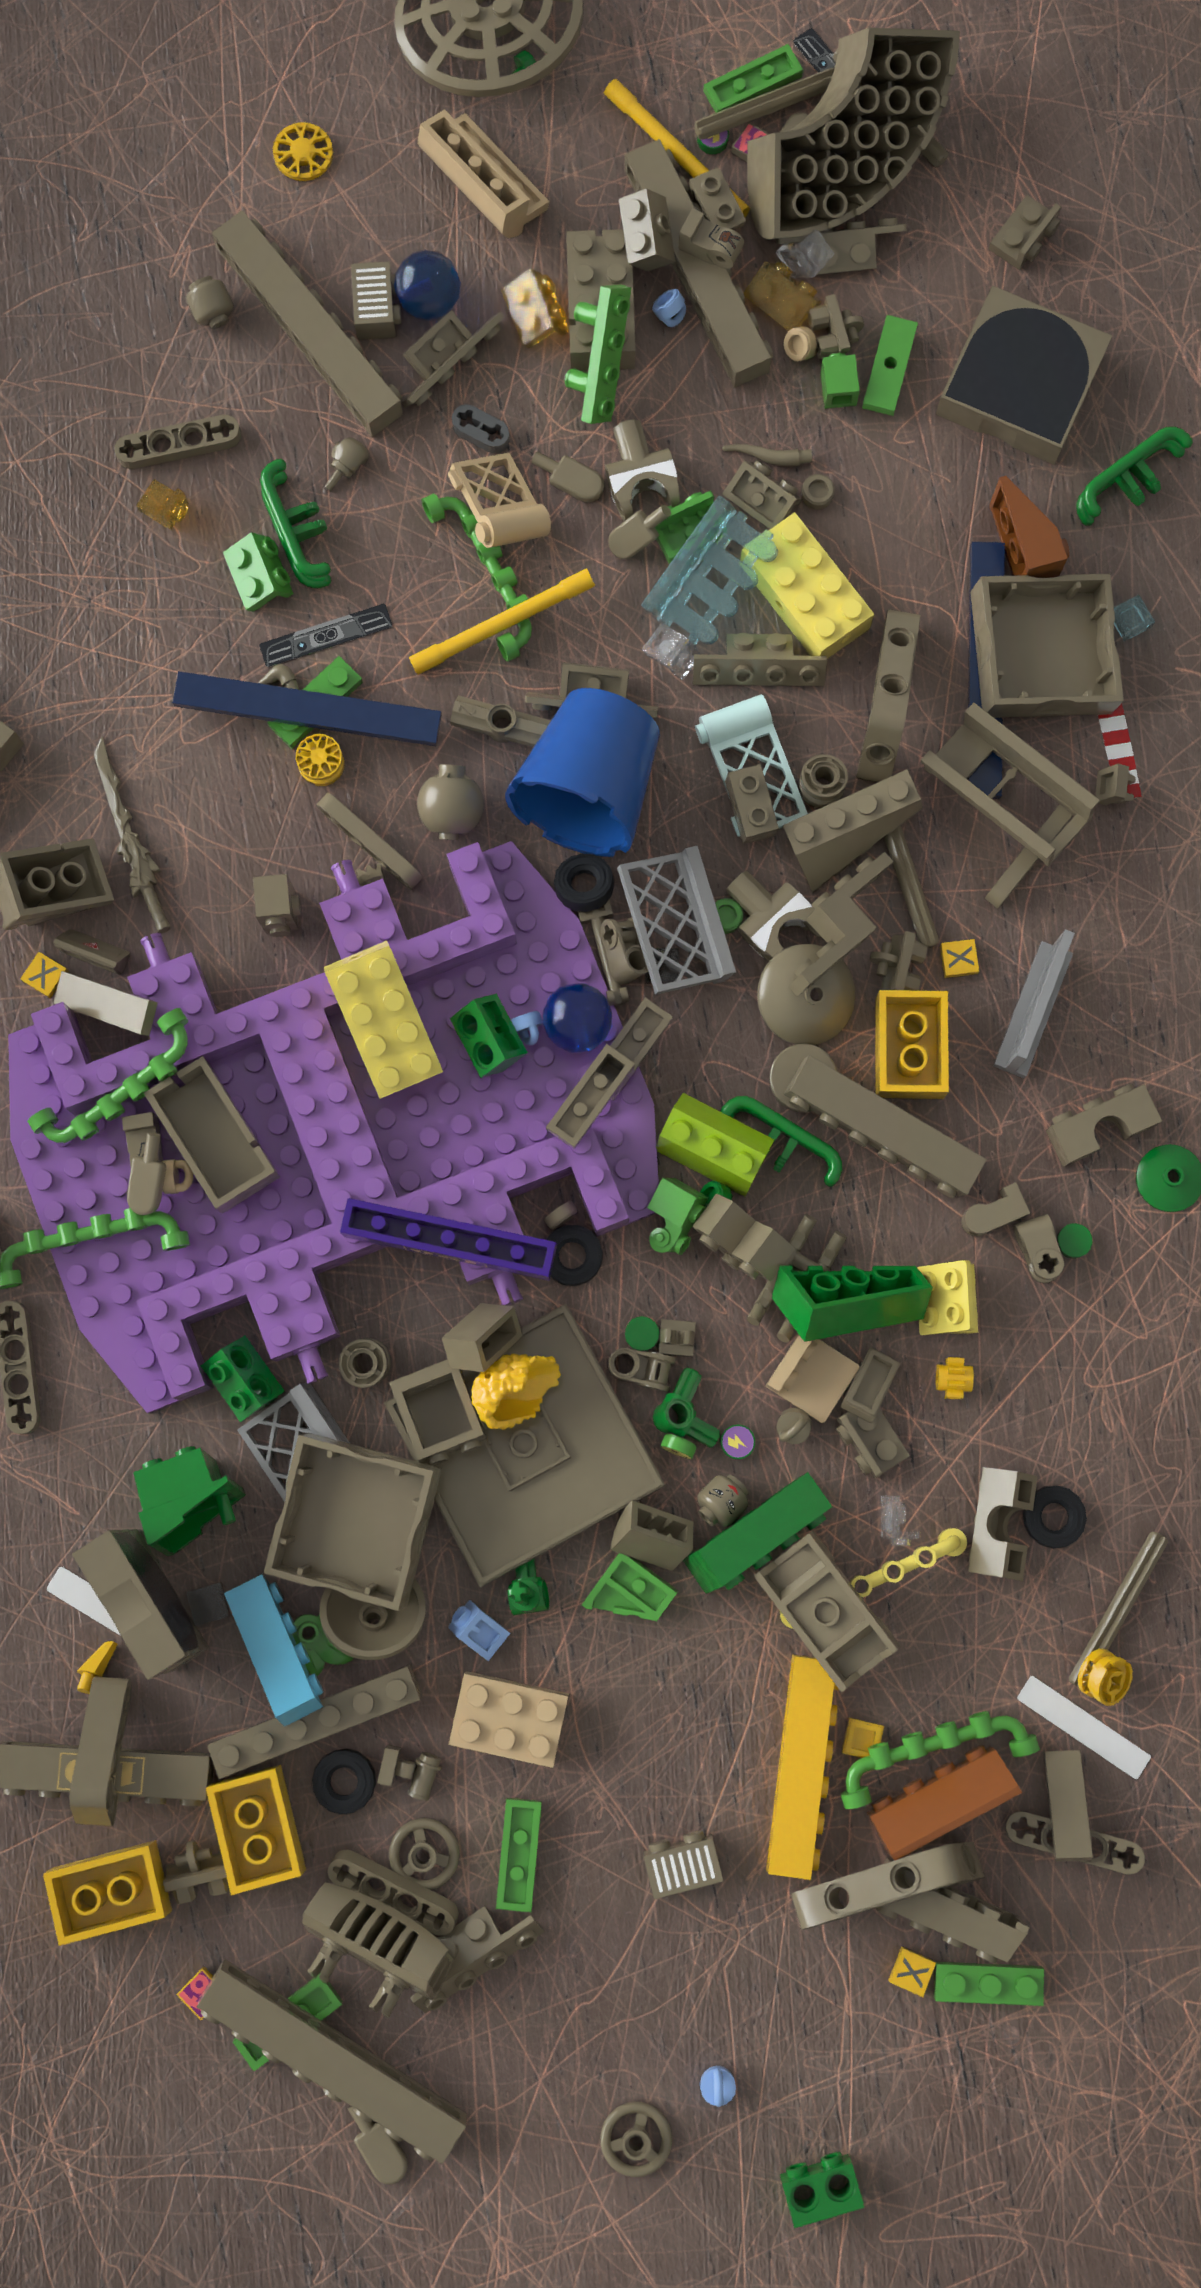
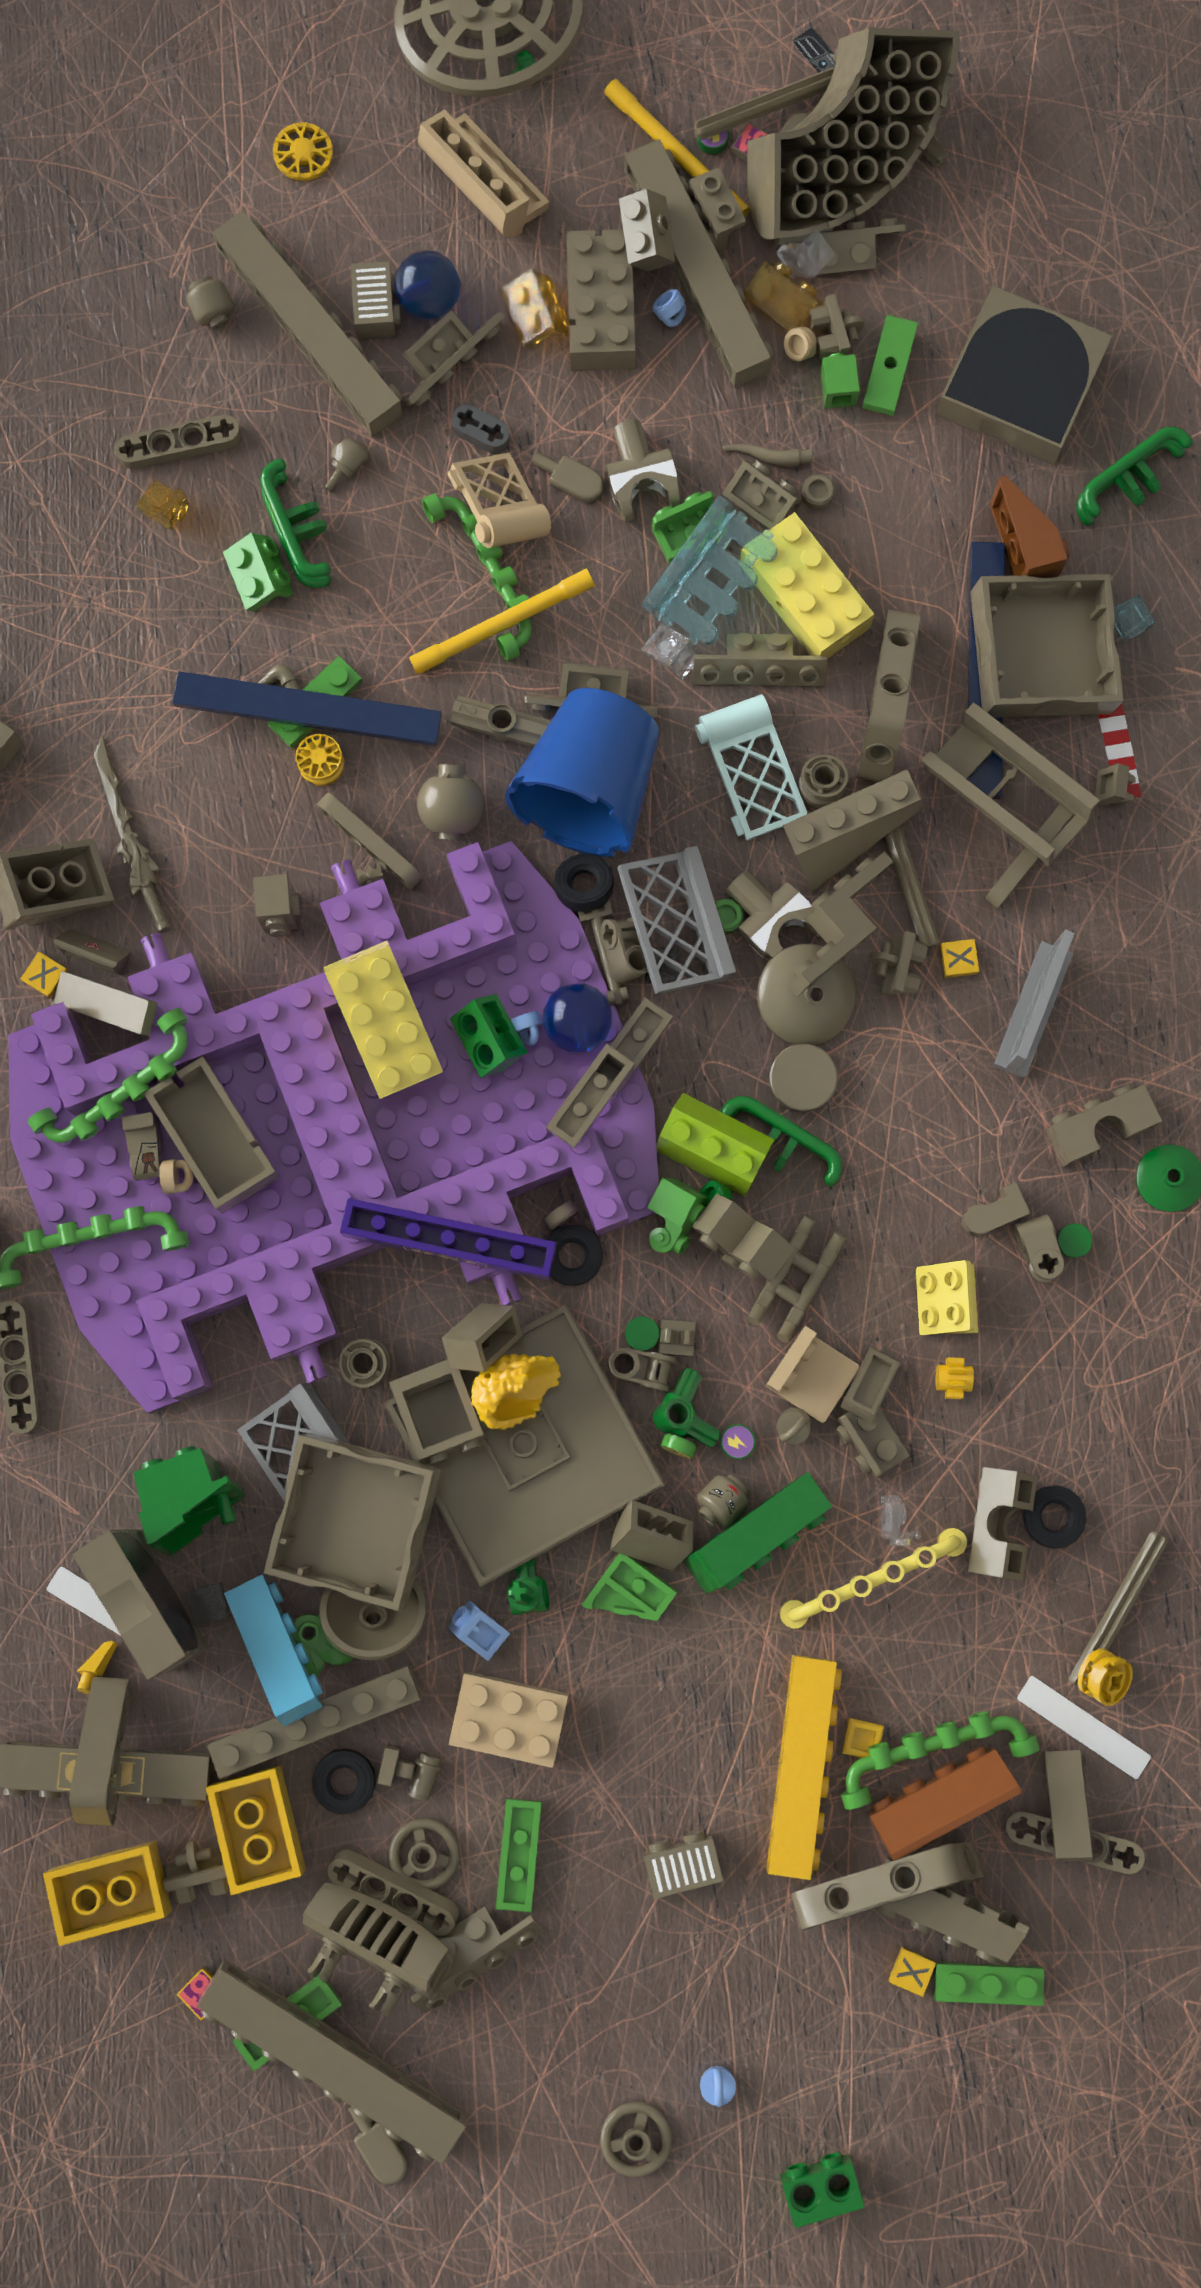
dark tan piece [127,1133,166,1215] -> none
green brick [201,1335,285,1422] -> none
sticker [259,604,392,667] -> none
bright green plate [565,285,631,424] -> none
dark tan piece [608,505,671,559] -> none
dark tan leg [679,208,745,269] -> none
bright green plate [703,44,803,113] -> none
dark tan brick [725,764,779,844] -> none
dark tan piece [754,1531,901,1692] -> none
green wedge [772,1266,933,1342] -> none
dark tan brick [784,1055,987,1199] -> none
yellow brick [875,990,949,1099] -> none
dark tan bracket [988,195,1062,270] -> none

